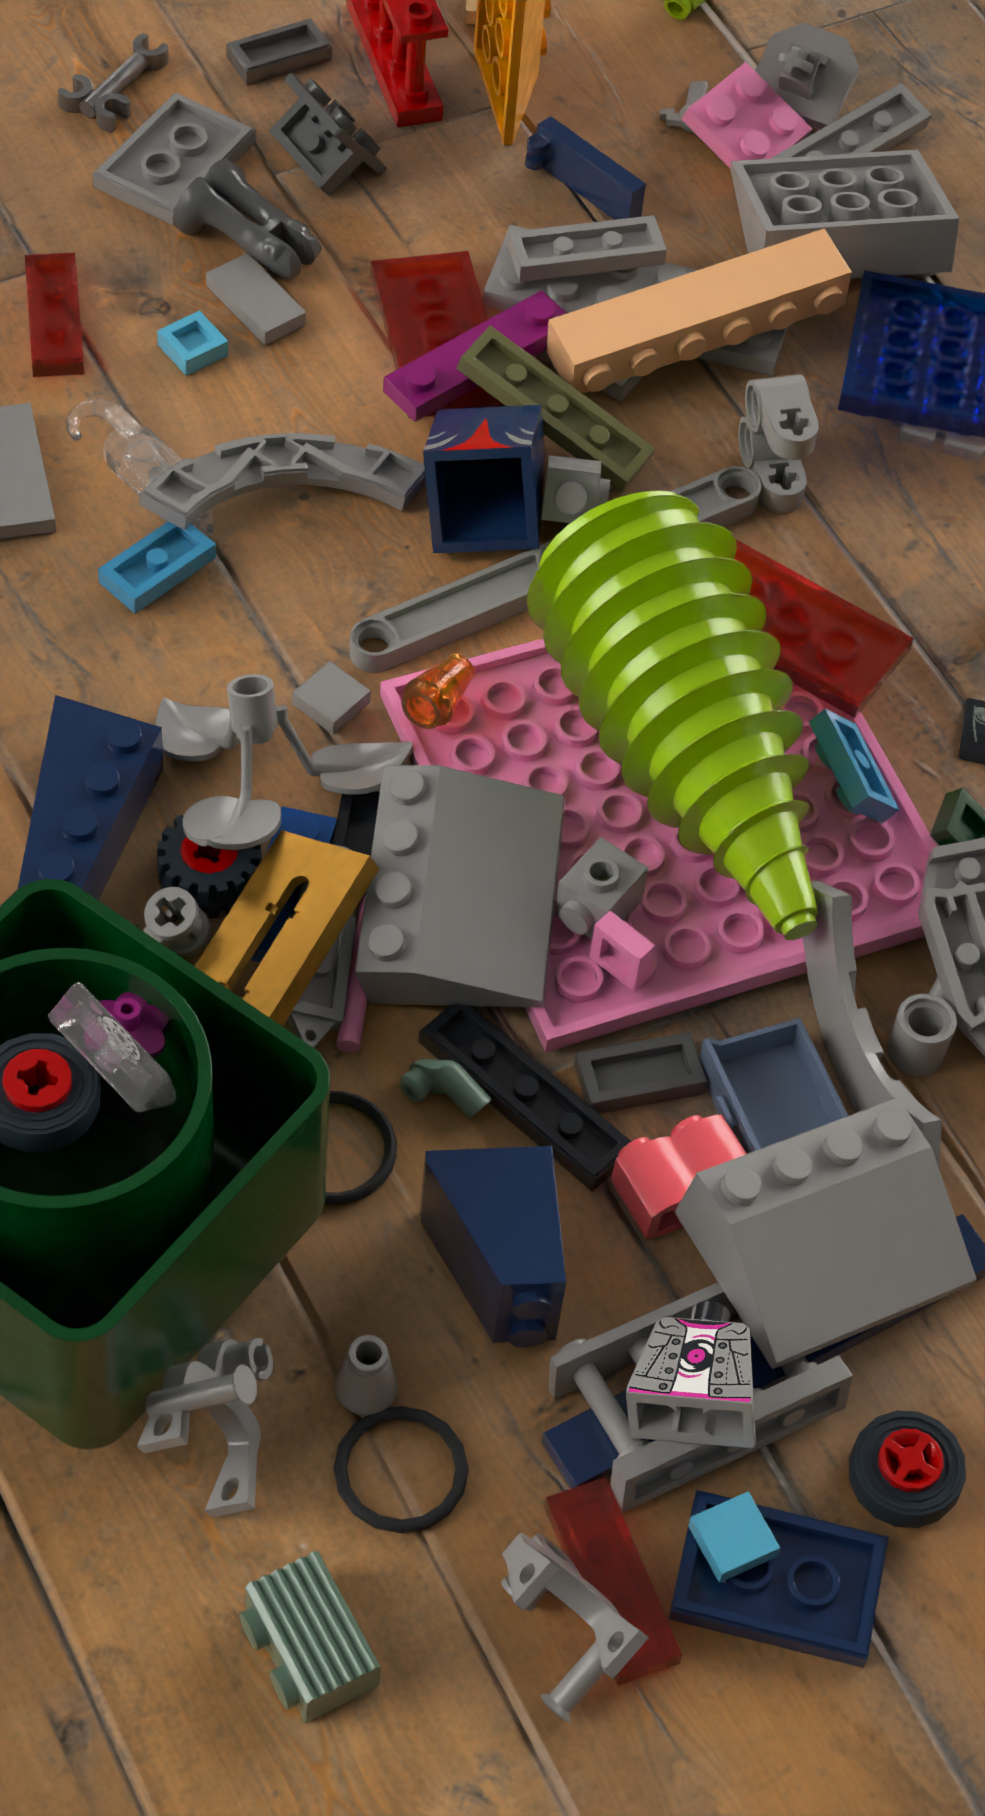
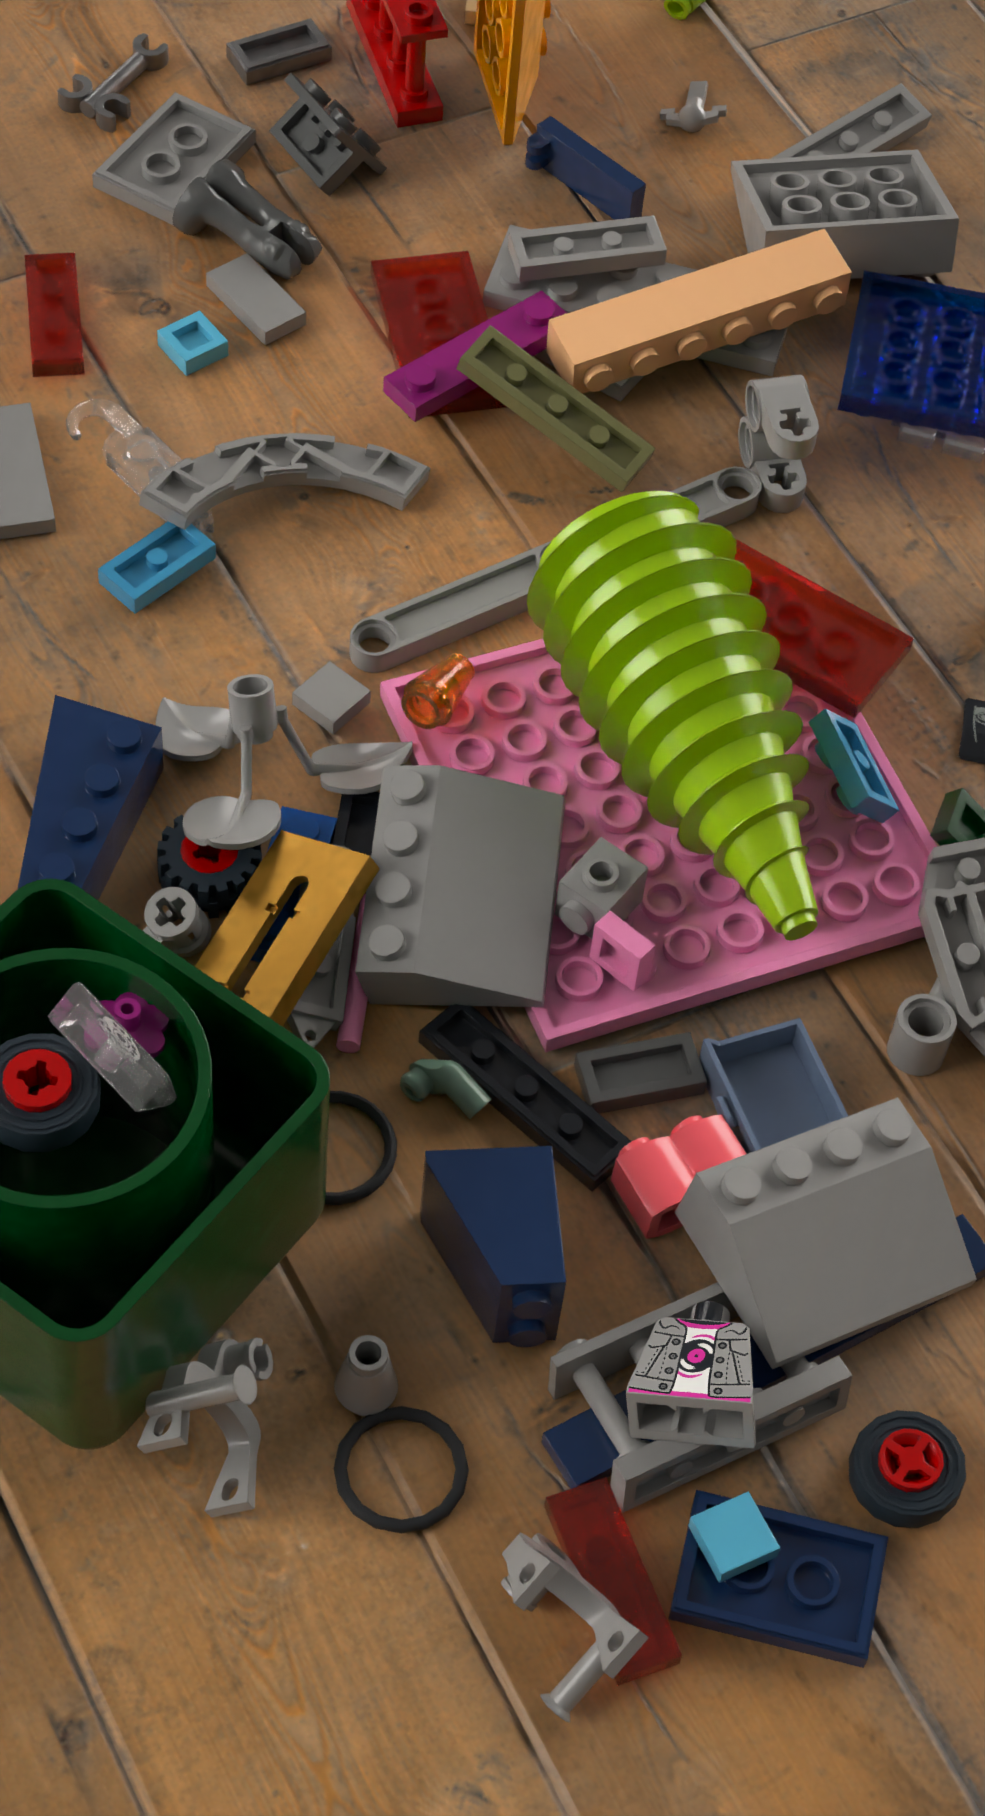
sand green brick [239,1551,381,1723] -> none
dark blue slope [423,405,545,553] -> none
light grey brick [541,455,610,523] -> none
bright pink plate [681,62,812,169] -> none
light grey piece [755,23,859,129] -> none
light grey tile [803,881,942,1170] -> none

